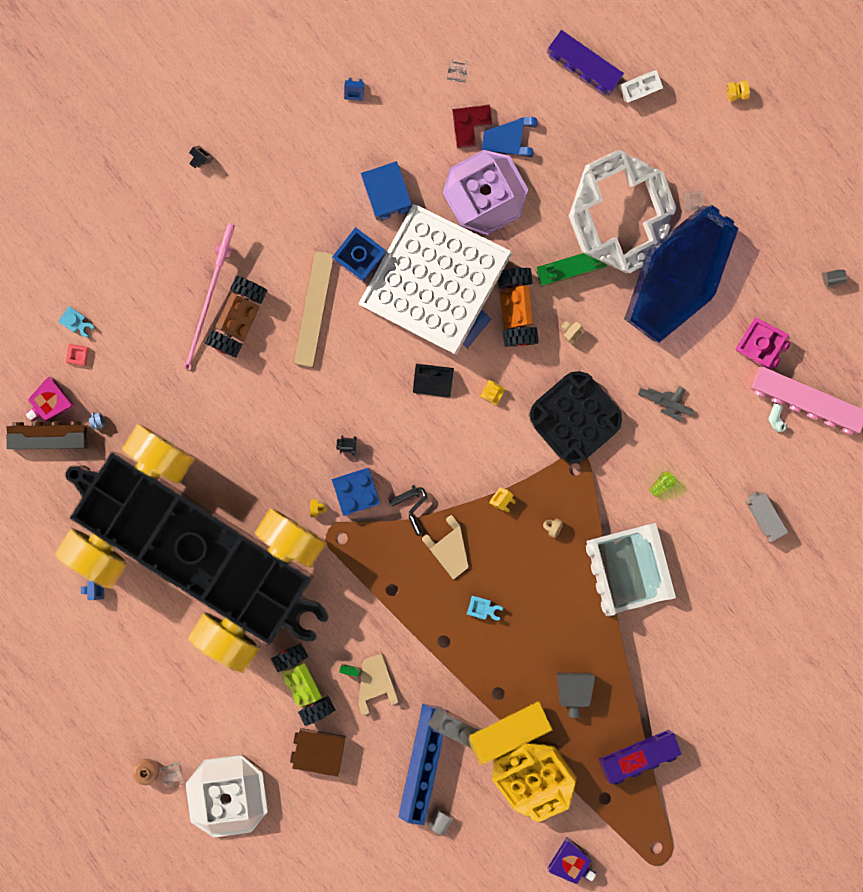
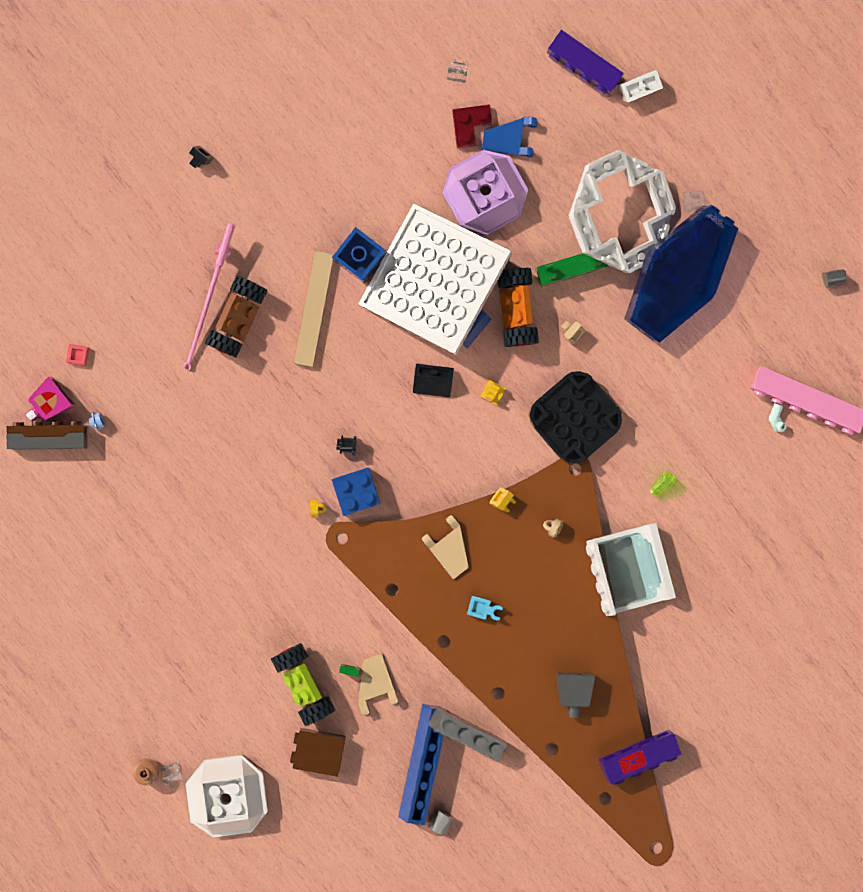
black piece [55,424,329,673] -> none
medium azure plate [58,306,95,338] -> none
blue tile [81,581,104,600] -> none
blue tile [344,78,364,101] -> none
blue brick [361,161,412,221] -> none
black piece [389,485,427,536] -> none
yellow brick [469,701,552,764] -> none
yellow piece [492,743,577,822] -> none
dark purple torso [547,837,596,884] -> none
dark grey piece [638,386,694,422] -> none
yellow wheel [727,80,750,102] -> none
dark pink plate [735,317,791,370] -> none
light grey window [745,491,788,542] -> none

